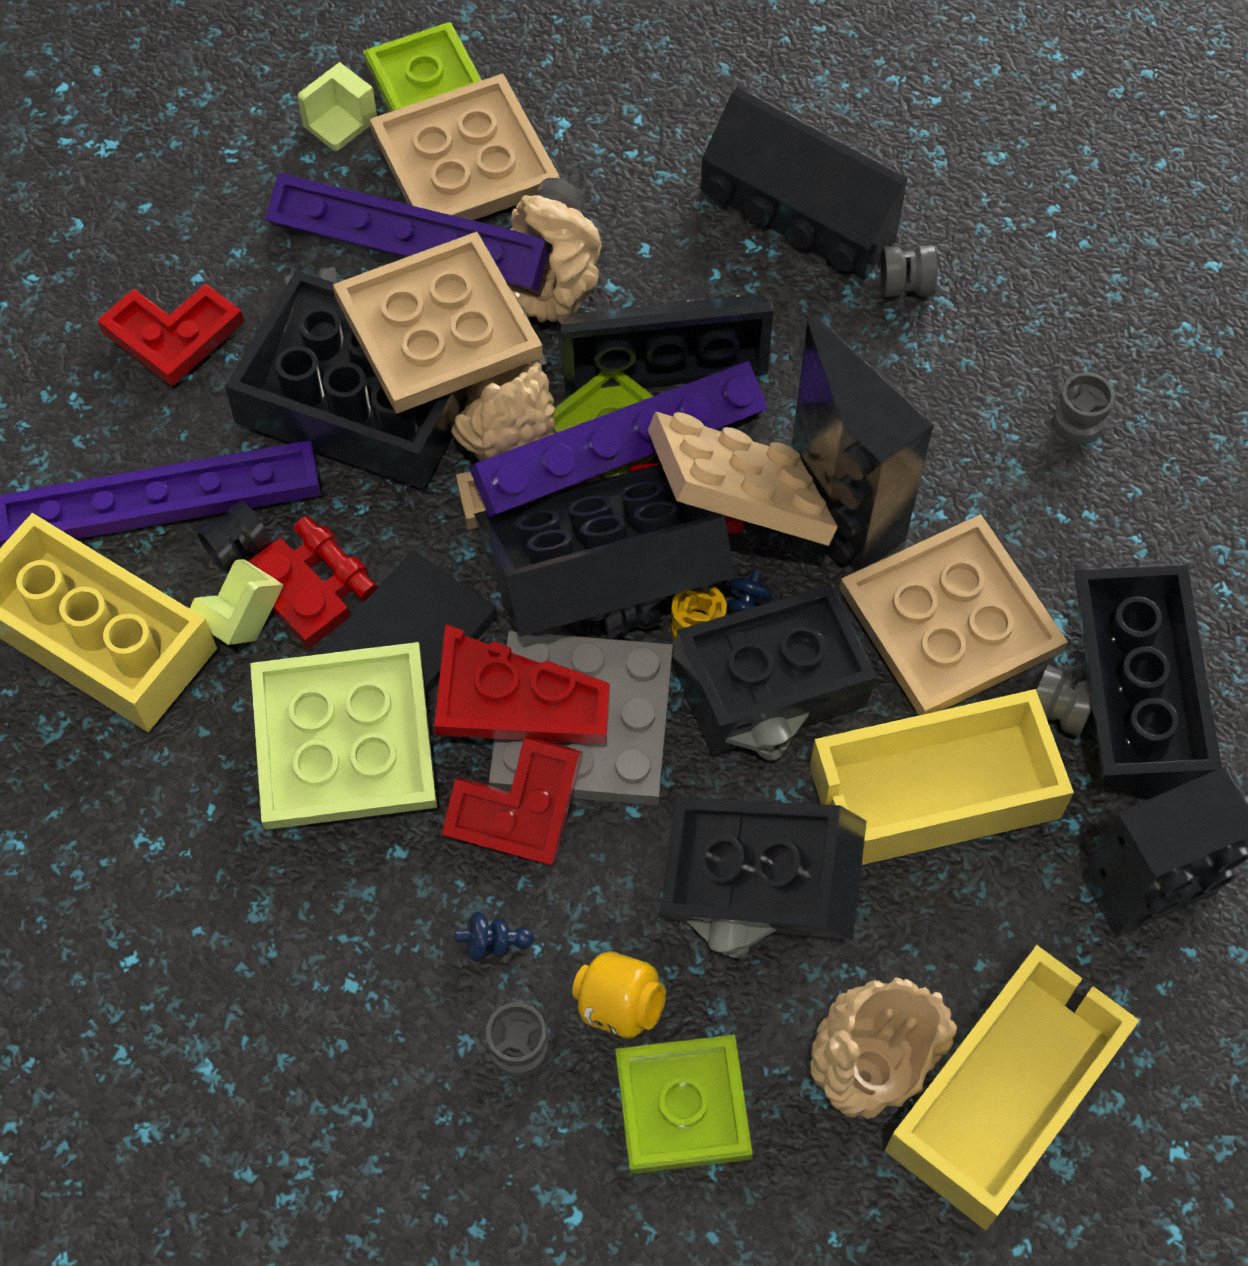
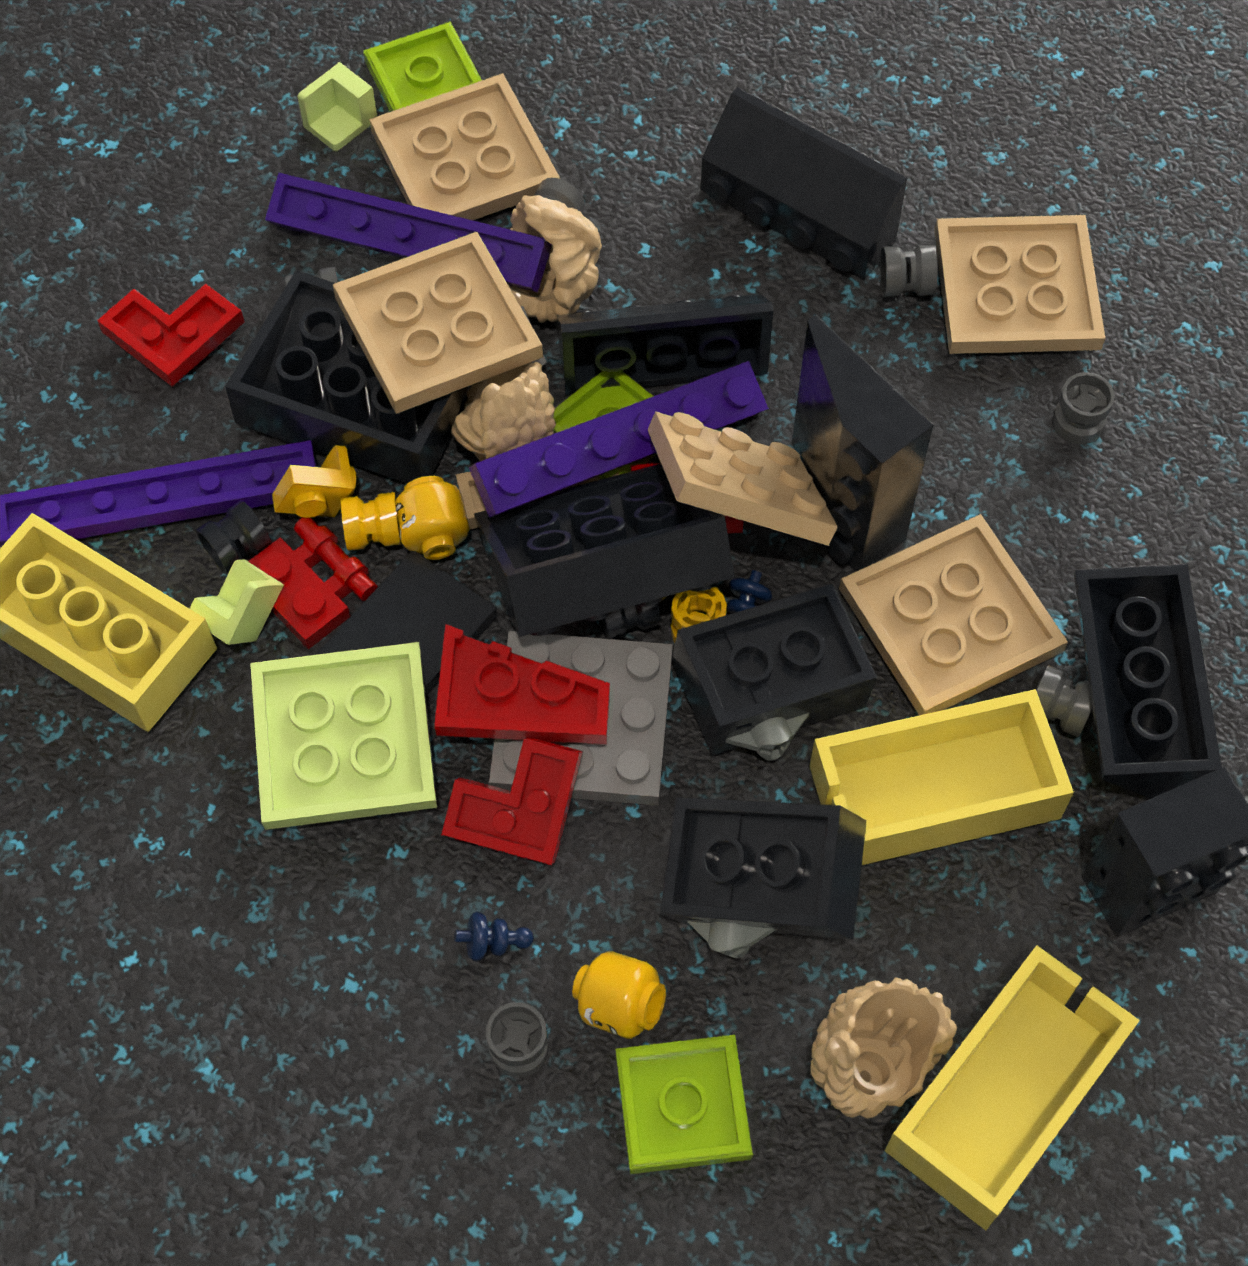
none -> yellow bracket [272,445,356,518]
none -> yellow wheel [341,492,401,551]
none -> yellow head [395,476,469,560]
none -> tan plate [934,215,1105,354]

